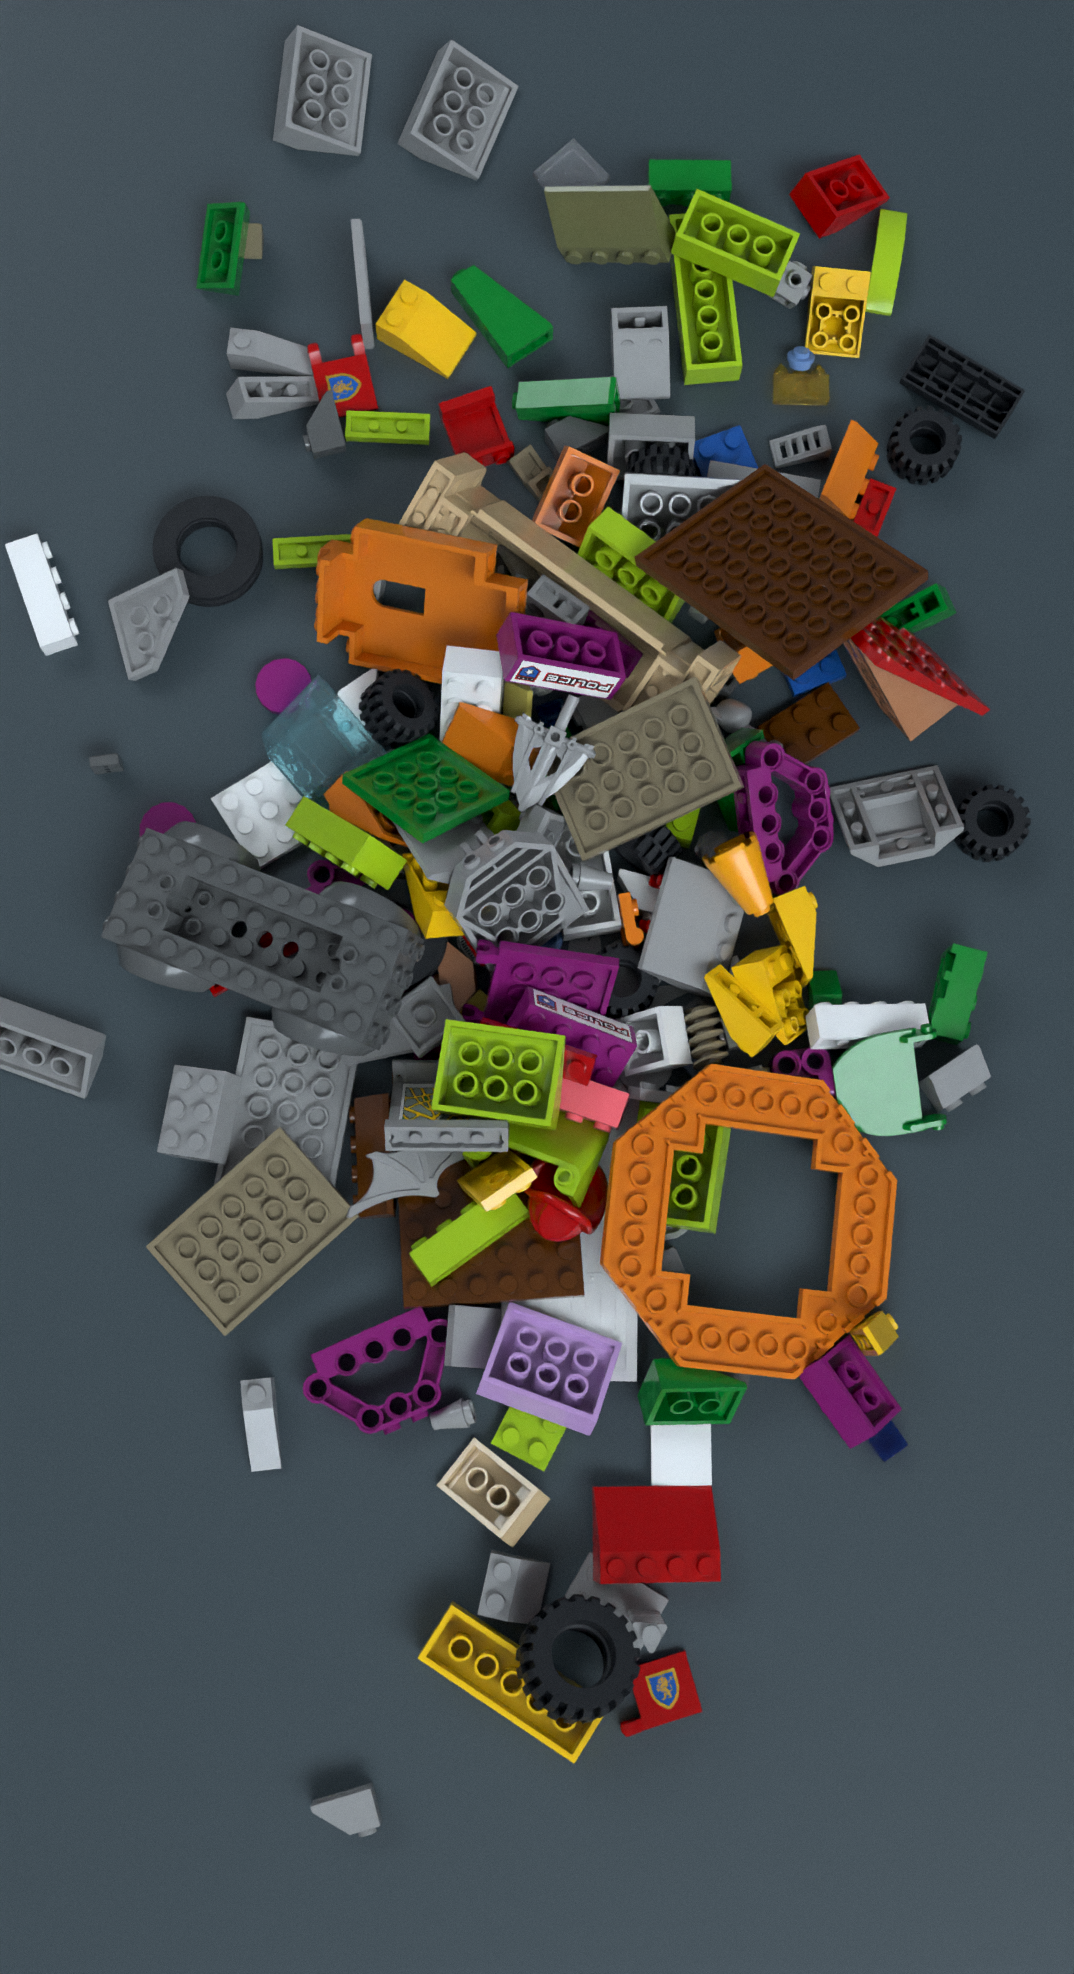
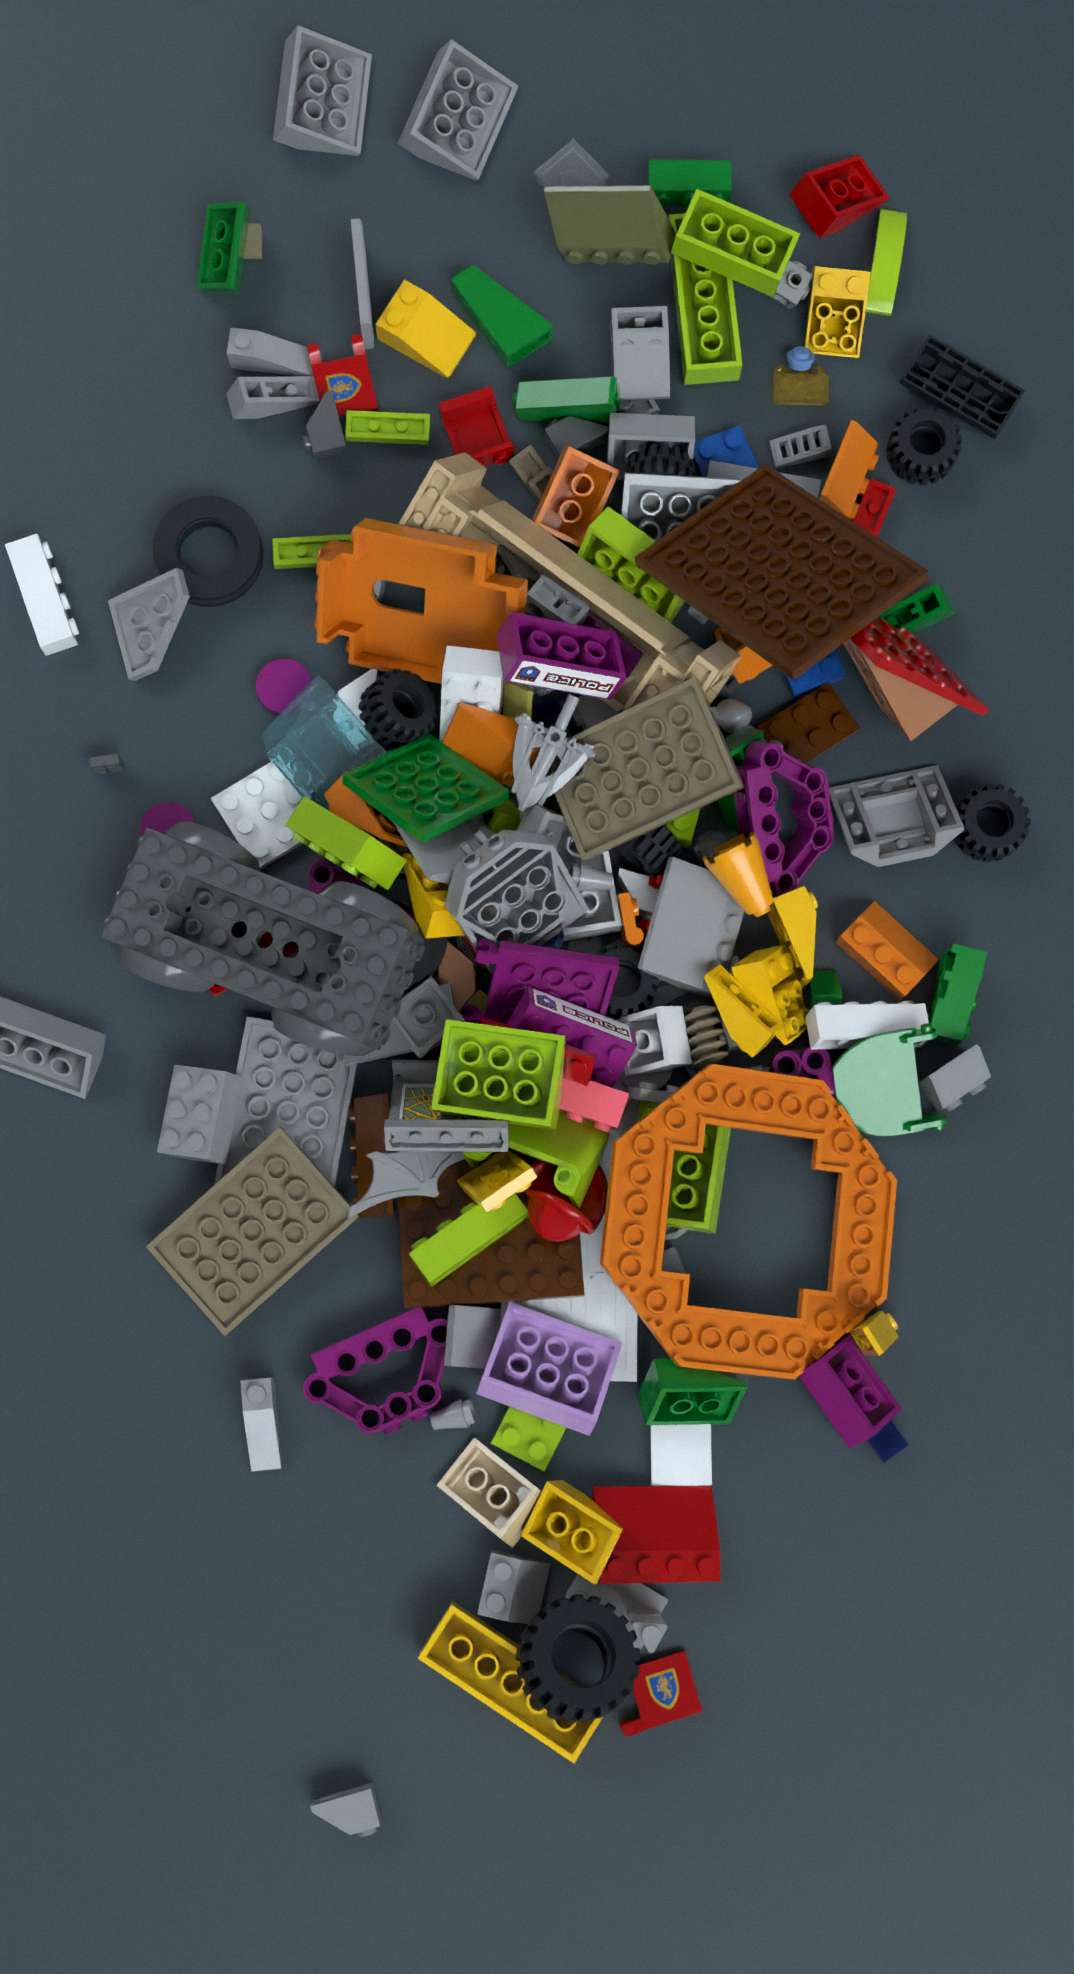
none -> yellow slope [521,1480,623,1584]
none -> orange slope [835,901,939,1001]

